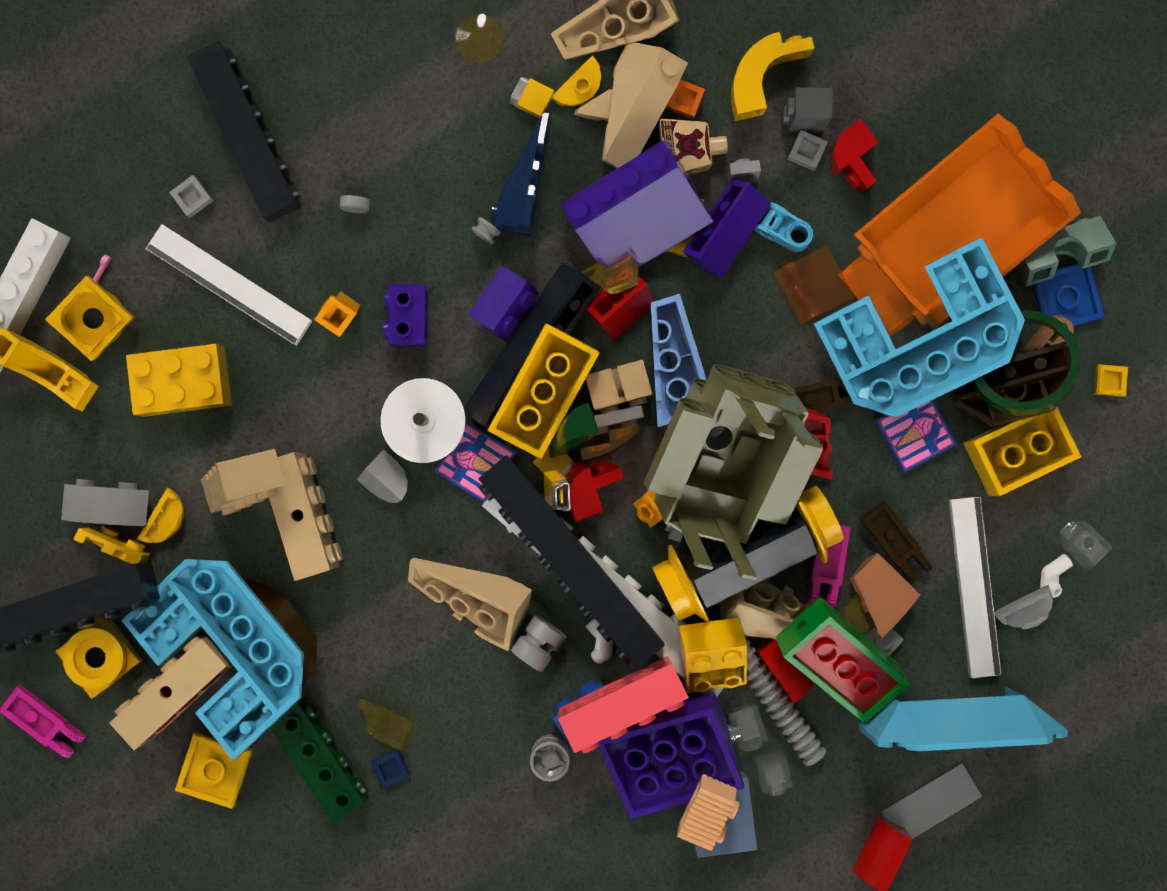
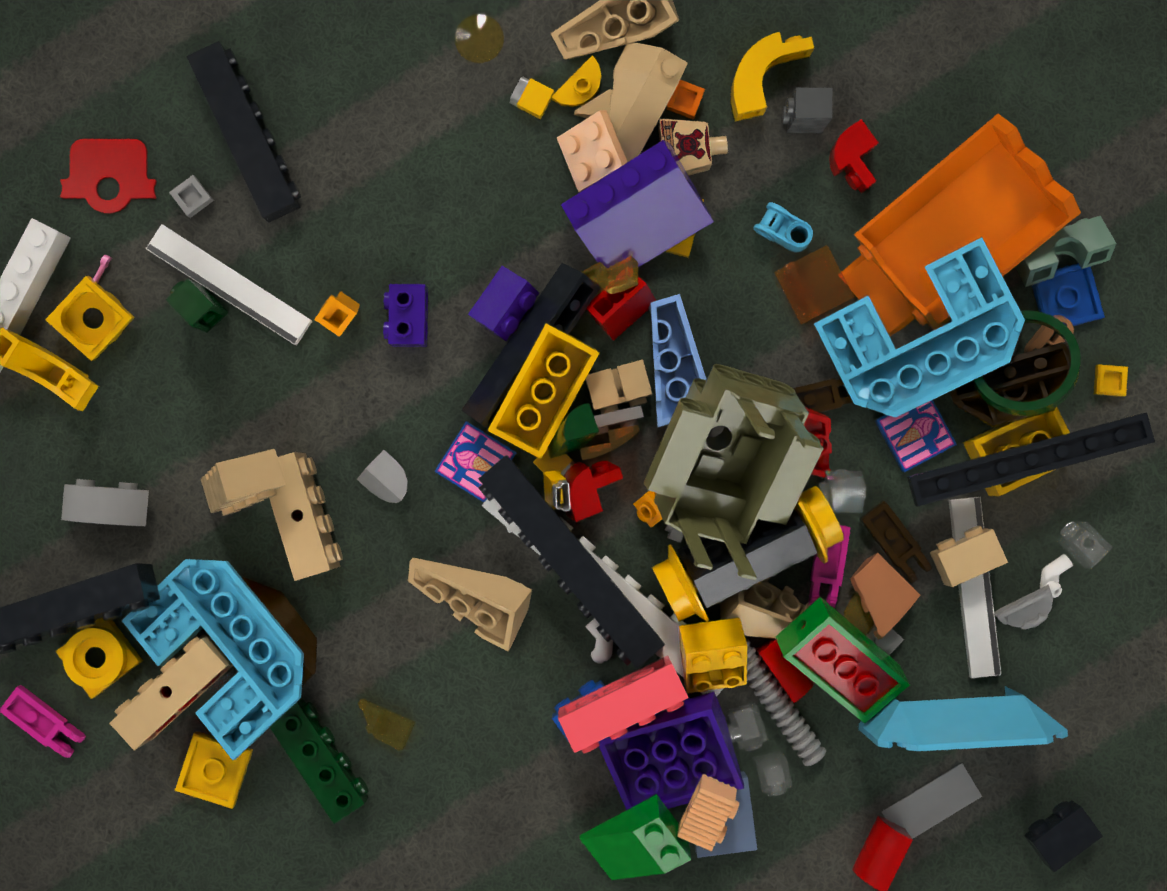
yellow wing [73,524,151,564] -> none
yellow brick [126,344,232,417] -> none
yellow plate [137,488,184,543] -> none
light grey tile [339,195,370,213] -> none
dark blue tile [371,748,411,789] -> none
white piece [381,378,466,463] -> none
light grey bush [471,217,501,245] -> none
dark blue wedge [490,112,550,236] -> none
light grey wheel [511,615,567,672] -> none
light grey wheel [530,734,570,782] -> none
dark purple brick [683,179,771,278] -> none
light grey plate [727,158,761,184] -> none
light grey plate [787,130,828,171] -> none
none -> red piece [60,139,157,214]
none -> dark green brick [166,279,229,333]
none -> light nougat plate [557,110,627,192]
none -> green slope [579,794,691,880]
none -> clear brick [819,469,866,513]
none -> black plate [907,412,1155,507]
none -> tan piece [930,526,1008,587]
none -> black brick [1024,800,1103,872]

